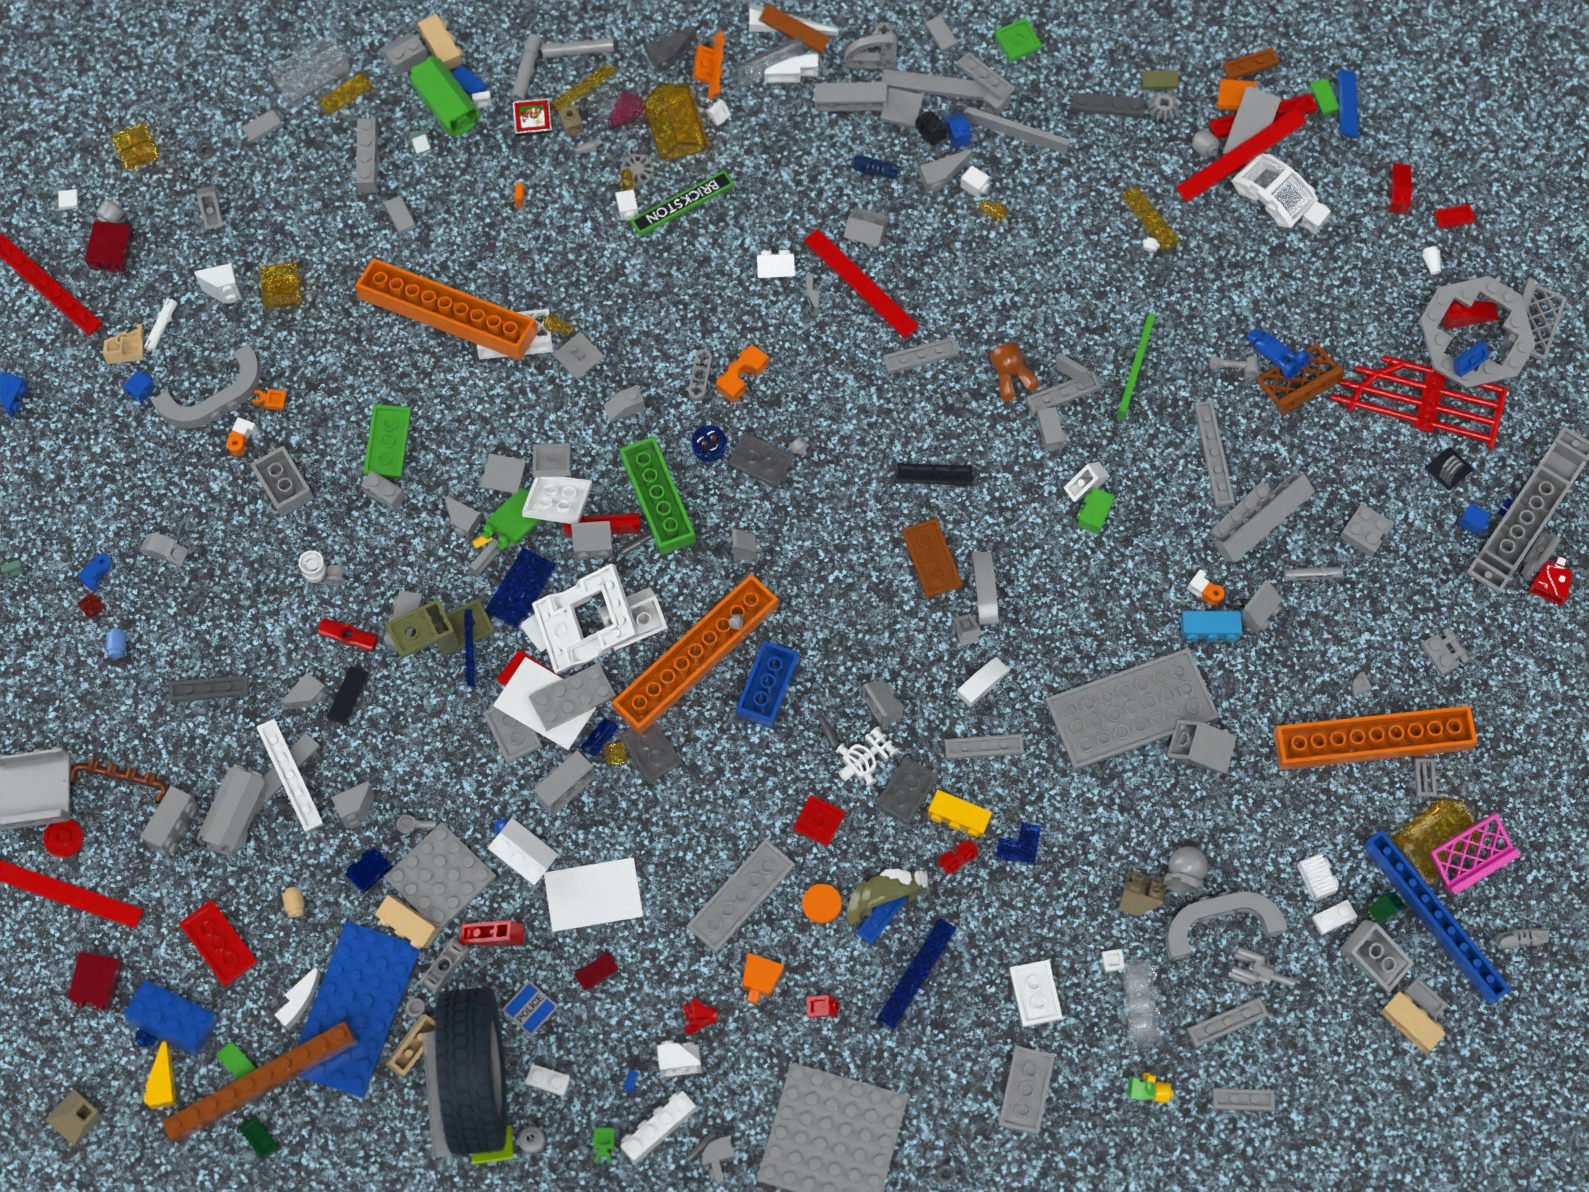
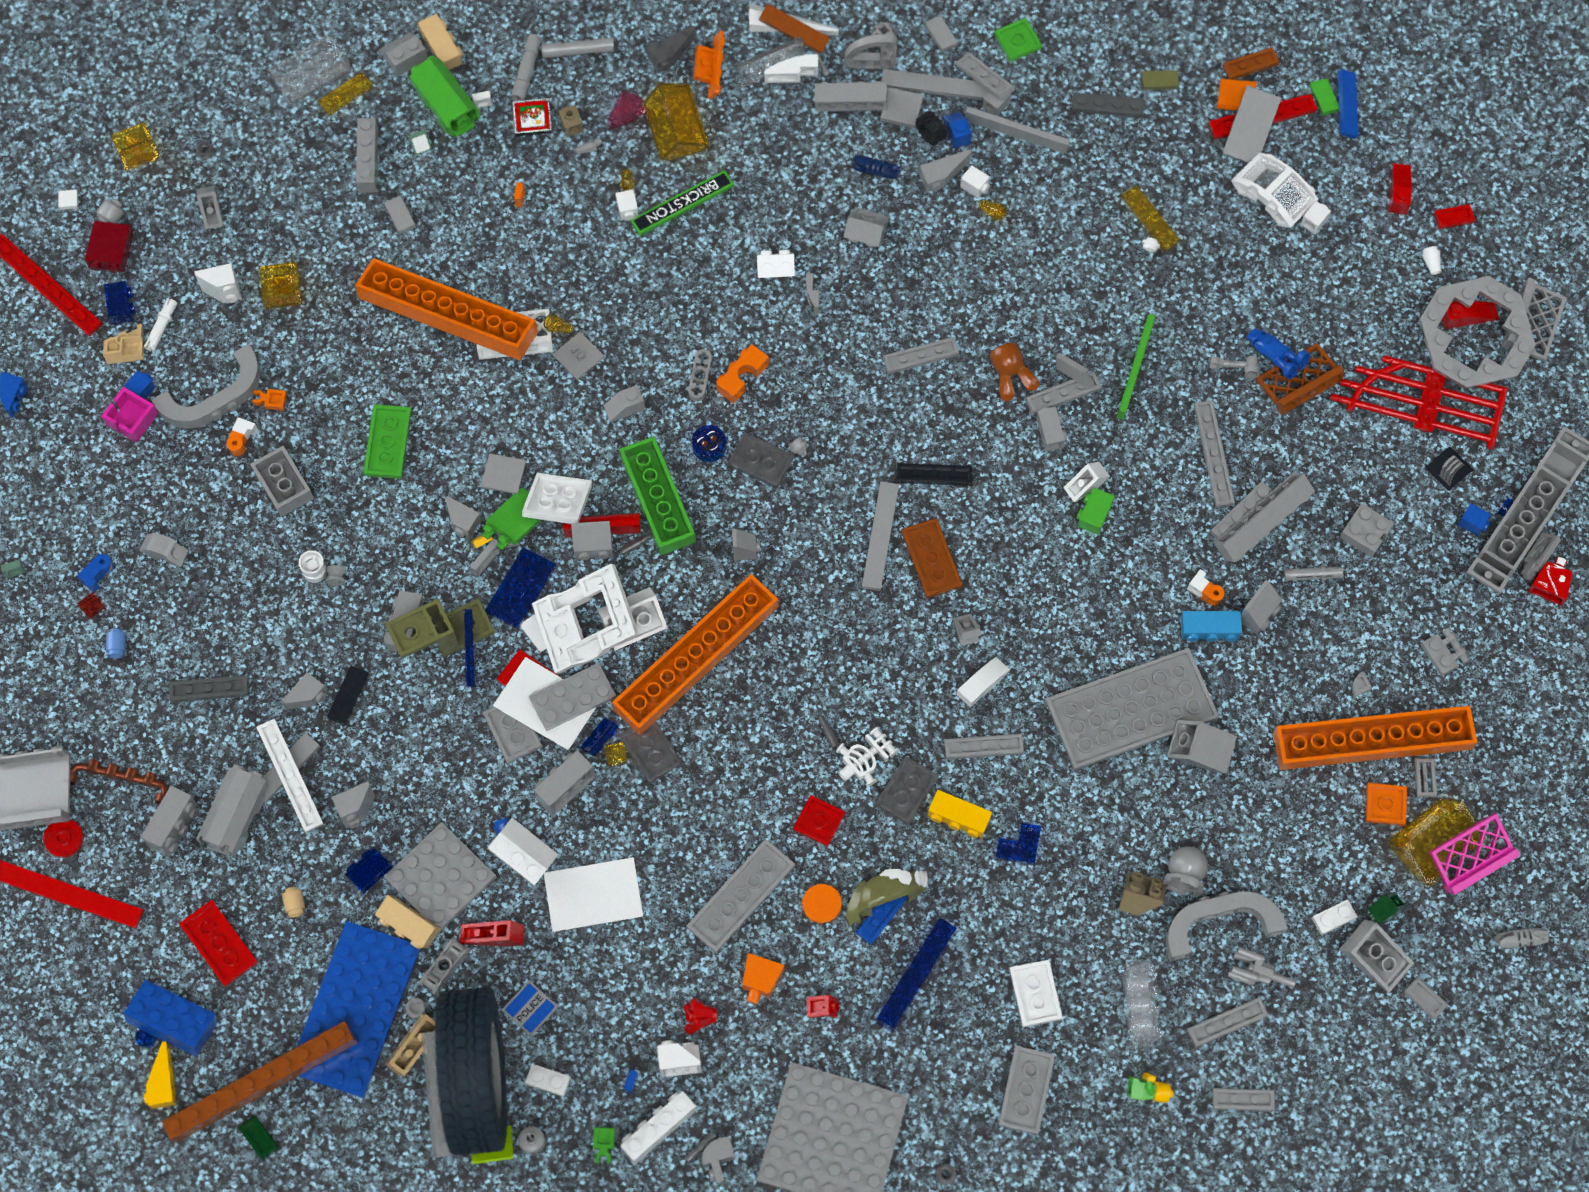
dark tan slope [45,1089,104,1147] -> none
dark red brick [67,952,123,1012] -> none
bright green tile [216,1041,257,1079] -> none
light grey tile [242,109,283,143] -> none
white slope [275,968,321,1030] -> none
red piece [318,618,378,652] -> none
light grey brick [361,471,405,512] -> none
light grey plate [396,814,436,834] -> none
blue tile [451,65,487,97] -> none
light grey tile [532,443,571,477] -> none
clear yellow tile [550,64,616,111] -> none
dark red plate [574,952,619,992] -> none
light grey wheel [620,153,654,186] -> none
white tile [706,100,731,126] -> none
light grey hinge [728,614,744,630] -> none
blue brick [736,640,800,729] -> none
red tile [804,229,919,339] -> none
light grey slope [863,680,904,729] -> none
red hinge [937,840,979,876] -> none
light grey slope [972,551,999,626] -> none
white tile [1101,949,1125,973] -> none
light grey gear [1148,91,1179,123] -> none
red tile [1176,108,1307,203] -> none
light grey head [1192,130,1219,157] -> none
white brick [1297,853,1339,902] -> none
blue brick [1363,830,1511,1006] -> none
tan brick [1380,991,1446,1054] -> none
blue plate [1453,341,1489,377] -> none
none -> dark pink piece [101,387,158,443]
none -> clear blue brick [104,280,136,325]
none -> light grey tile [862,481,899,591]
none -> orange tile [1365,783,1407,826]

